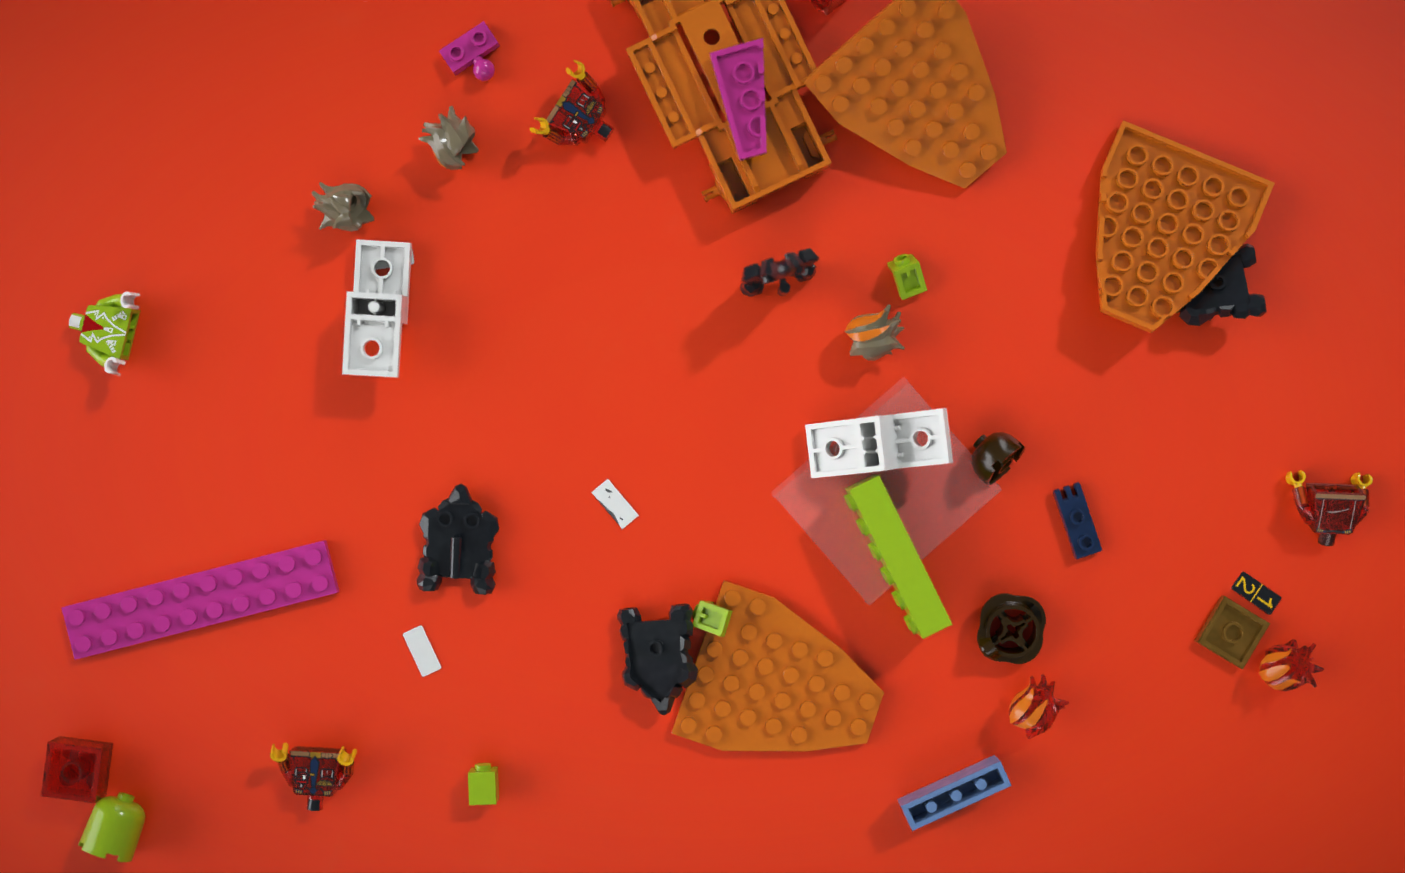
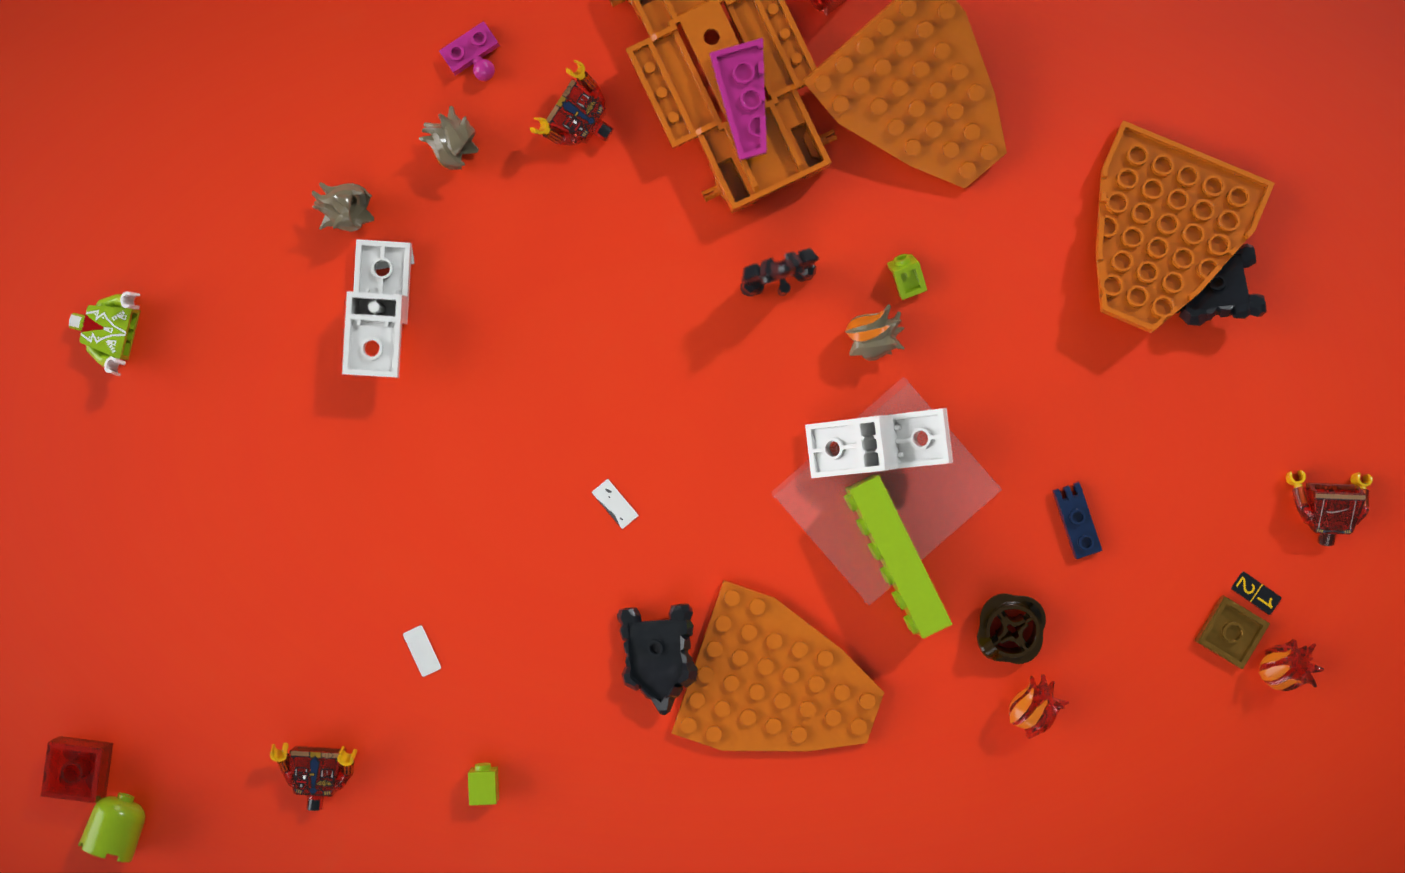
dark pink plate [61,540,339,660] -> none
black shield [416,483,499,595] -> none
lime bracket [692,600,733,637] -> none
medium blue brick [897,755,1012,831] -> none
dark brown cylinder [971,432,1025,485] -> none

